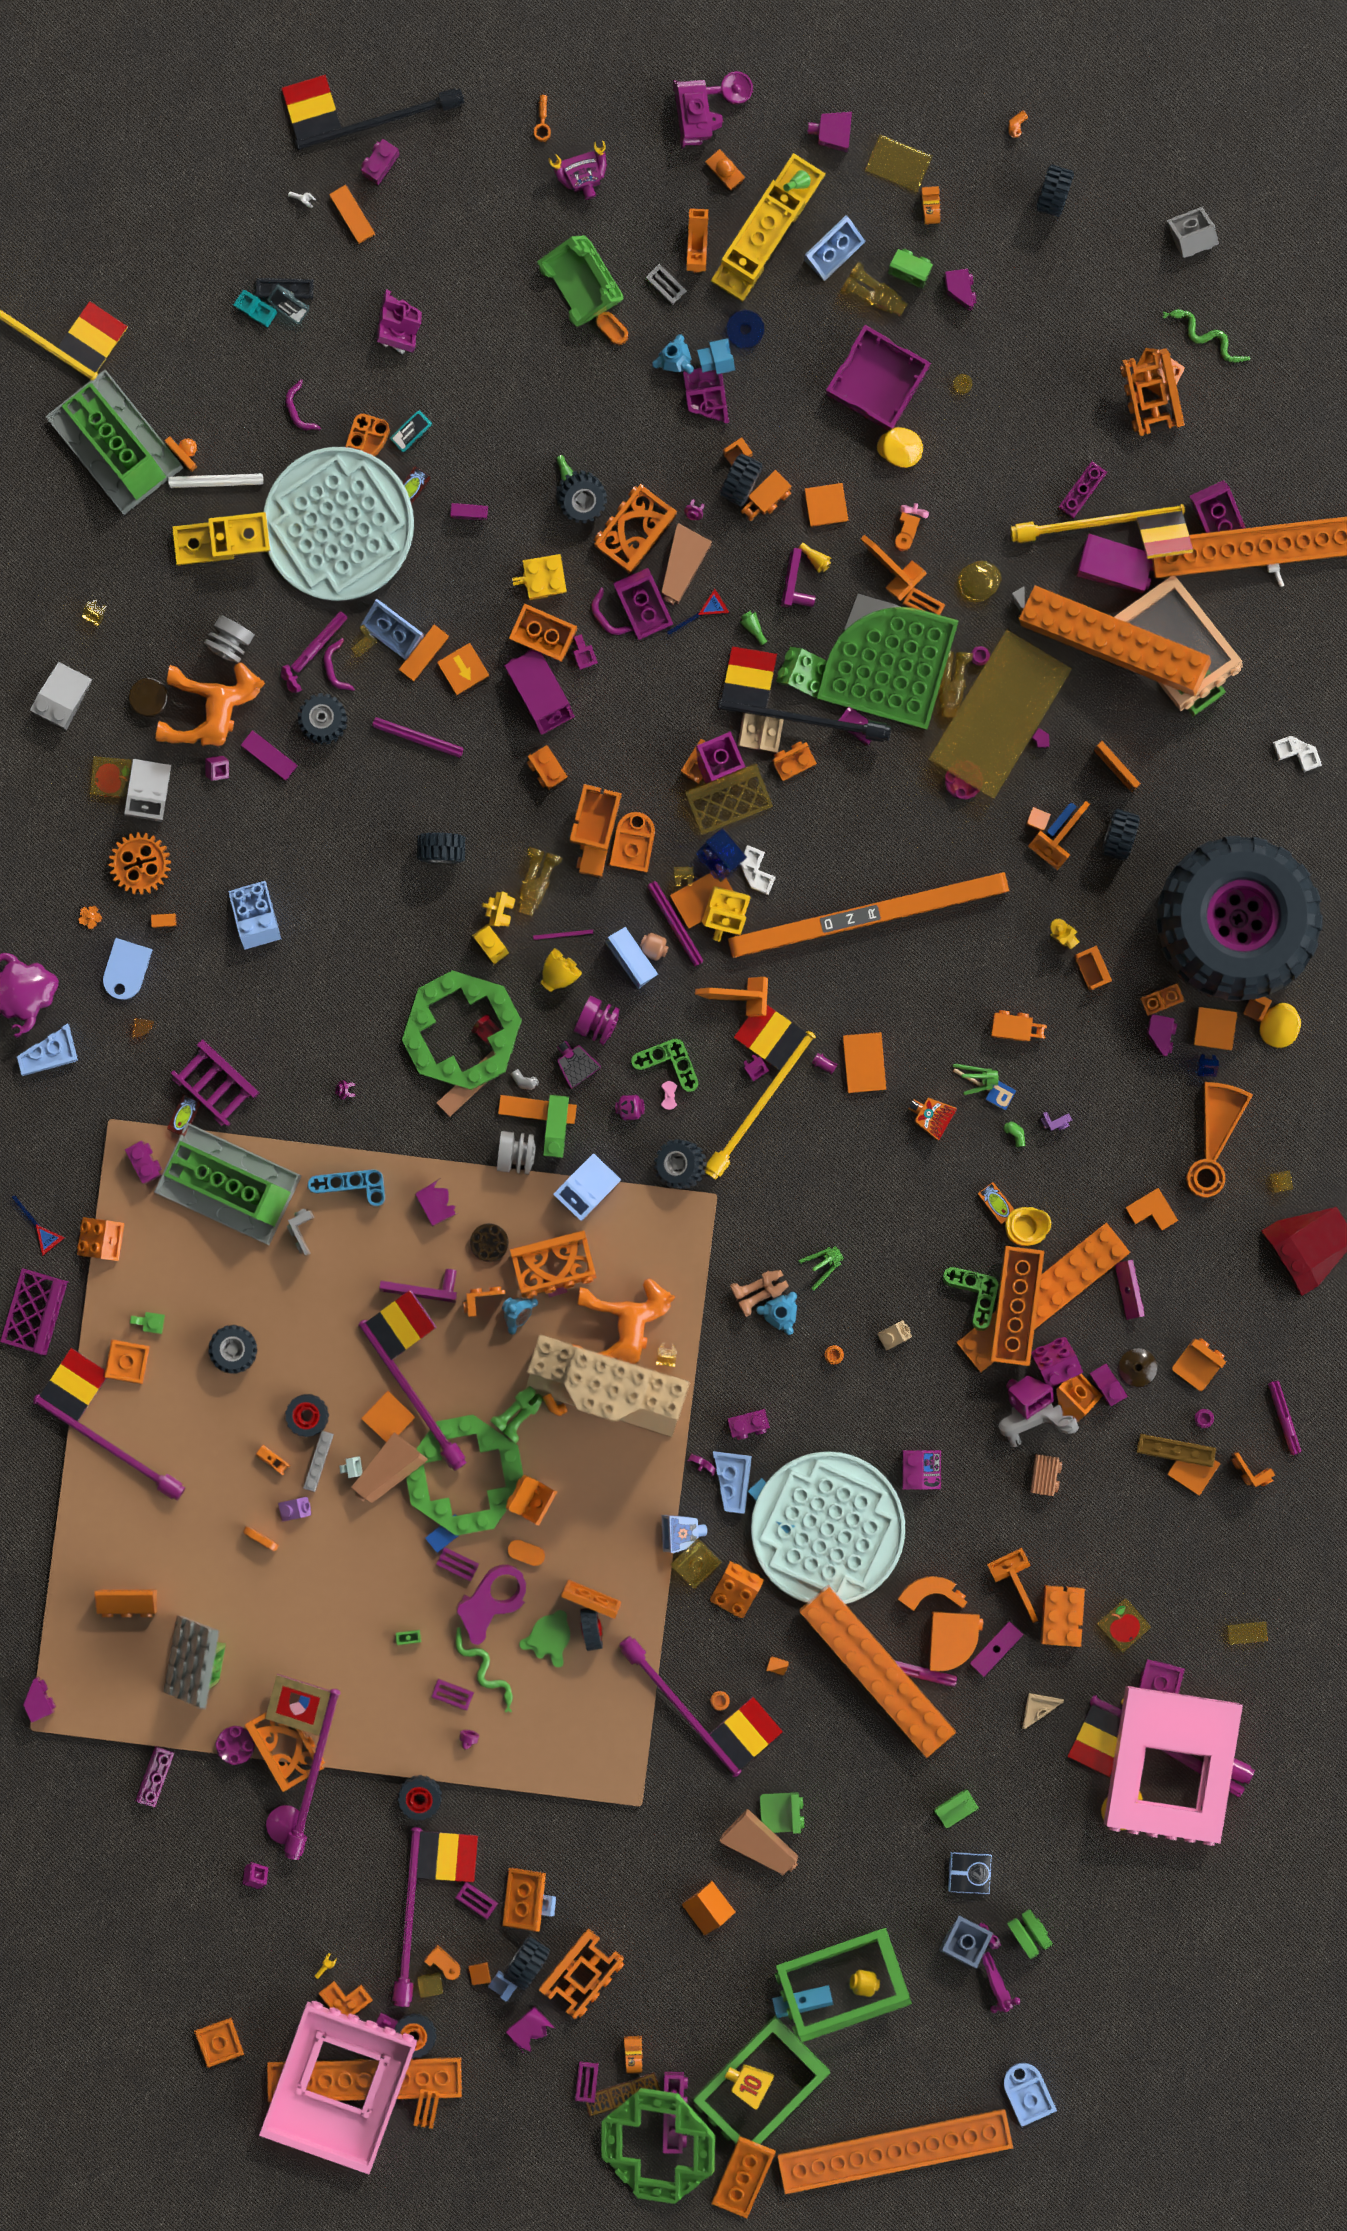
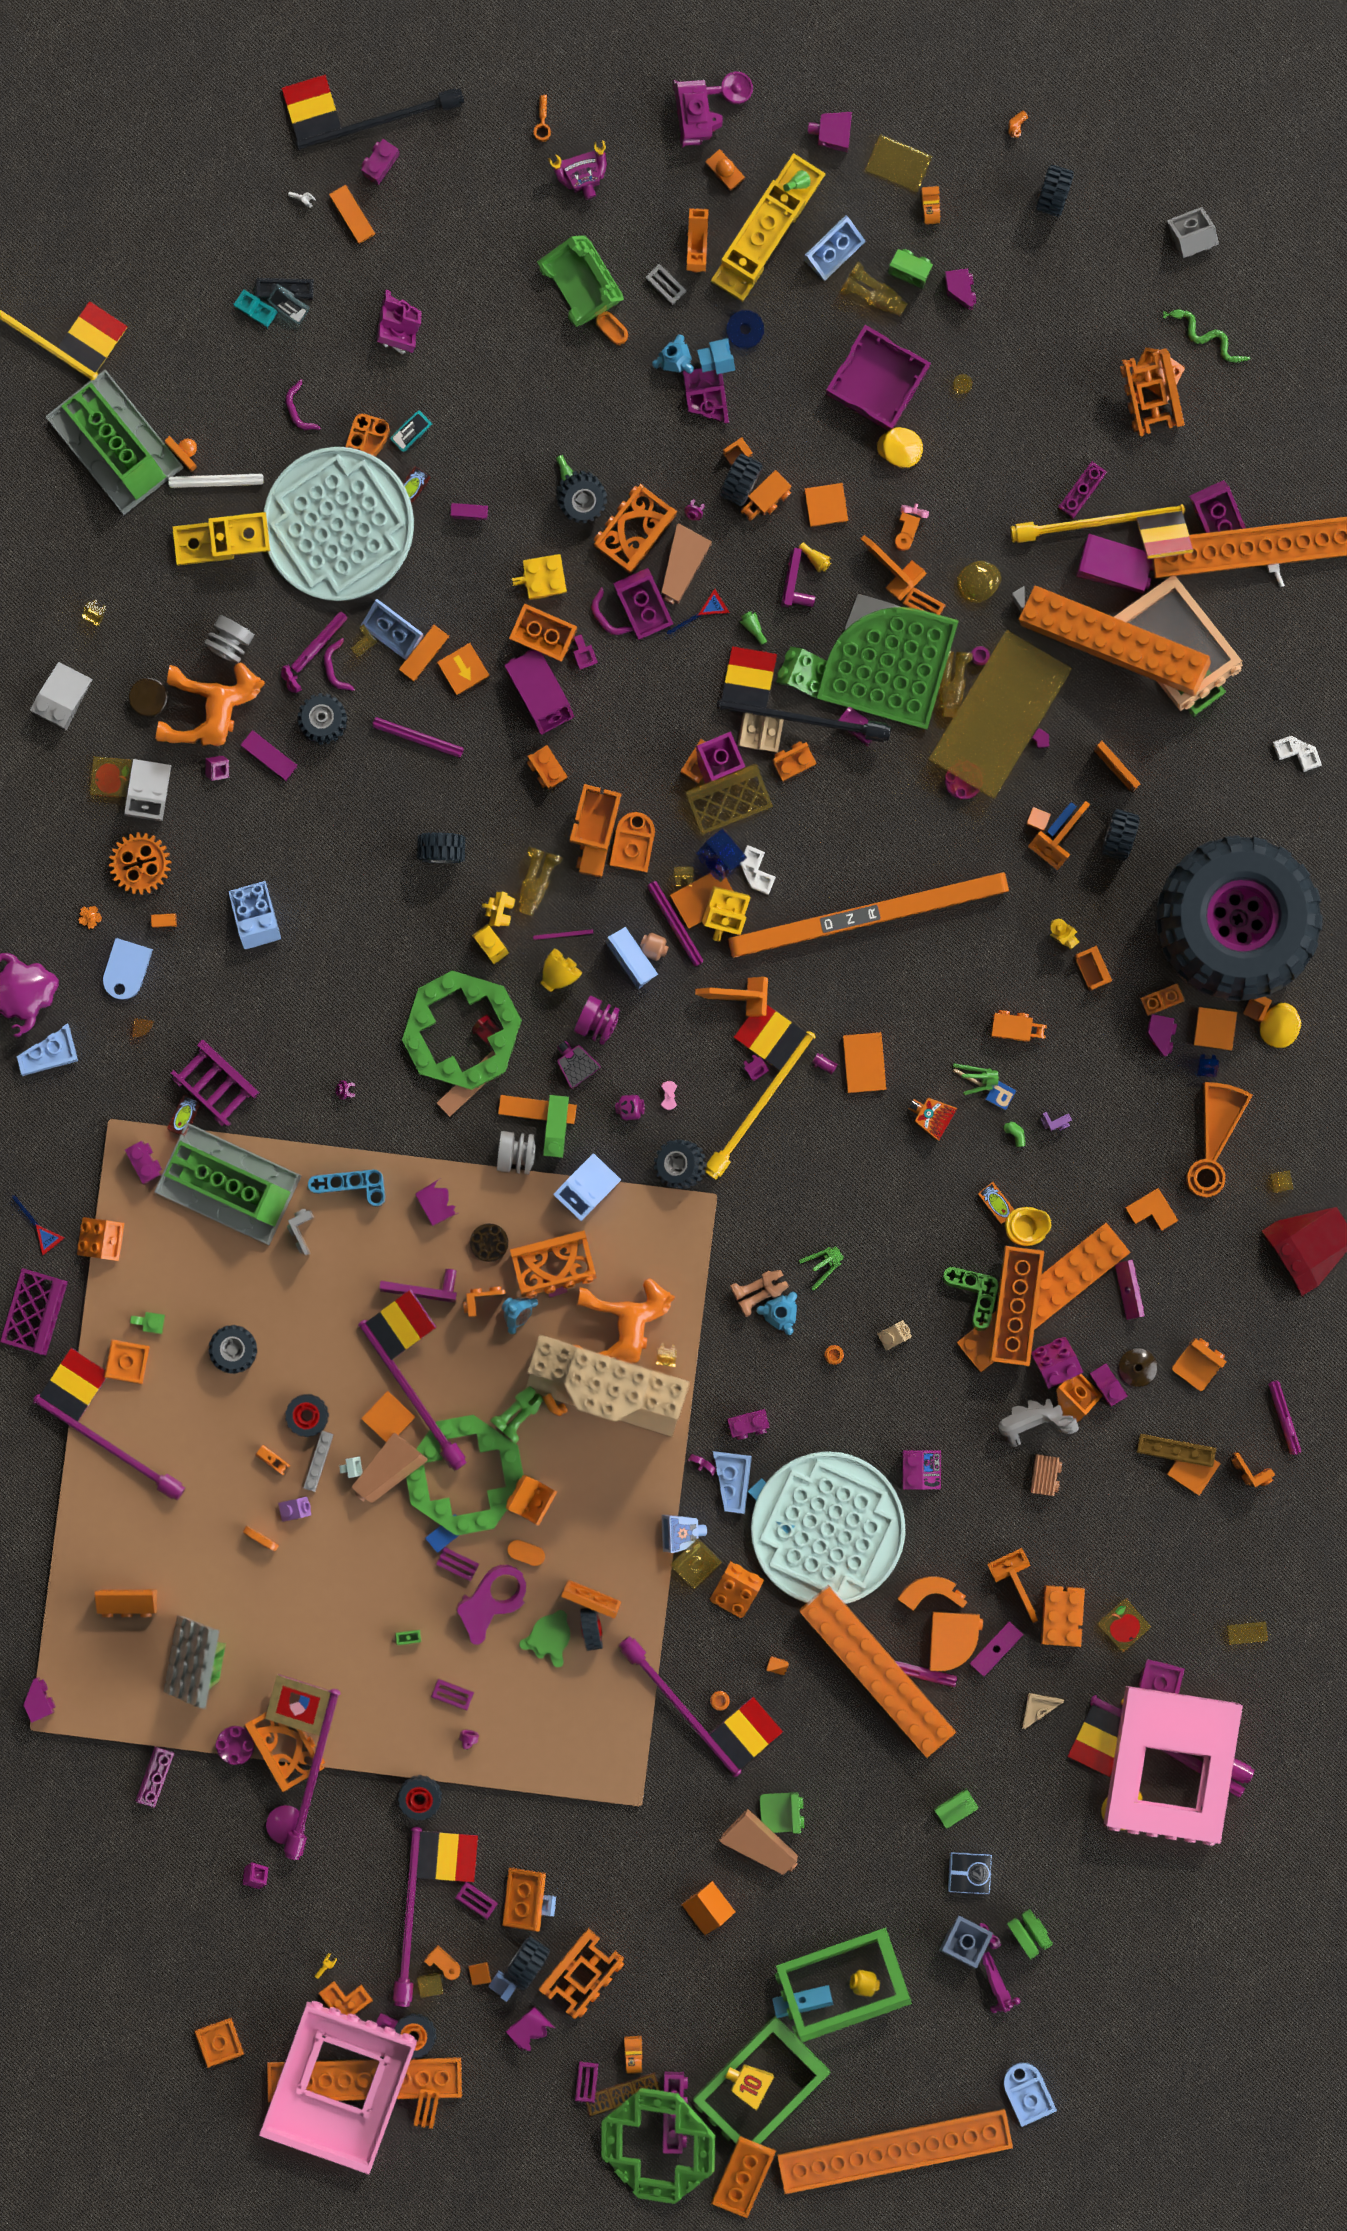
bright green animal [455,1627,513,1712] -> none
light grey arm [510,1069,539,1090] -> none
bright green beam [632,1039,698,1092] -> none
magenta torso [1007,1376,1054,1420] -> none
magenta plate [1195,1409,1214,1428] -> none

